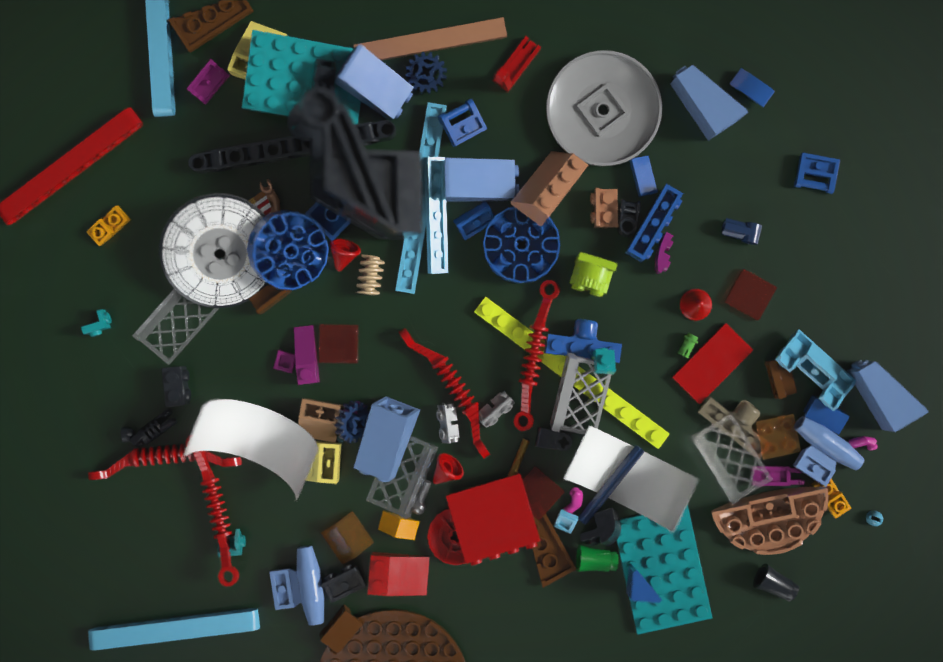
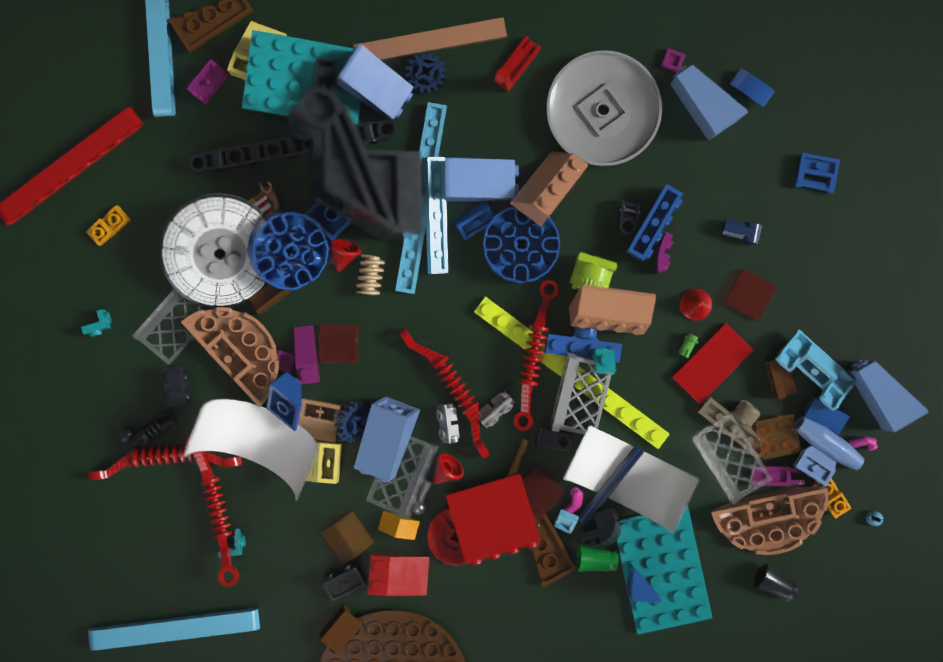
medium blue plate [270,545,324,625] -> none
blue plate [438,99,487,147] -> none
nougat bracket [590,188,618,228] -> none
slope [630,156,658,197] -> none
none -> nougat brick [181,307,279,408]
none -> blue slope [267,372,302,431]
none -> nougat slope [569,285,656,335]
none -> magenta tile [660,48,685,73]

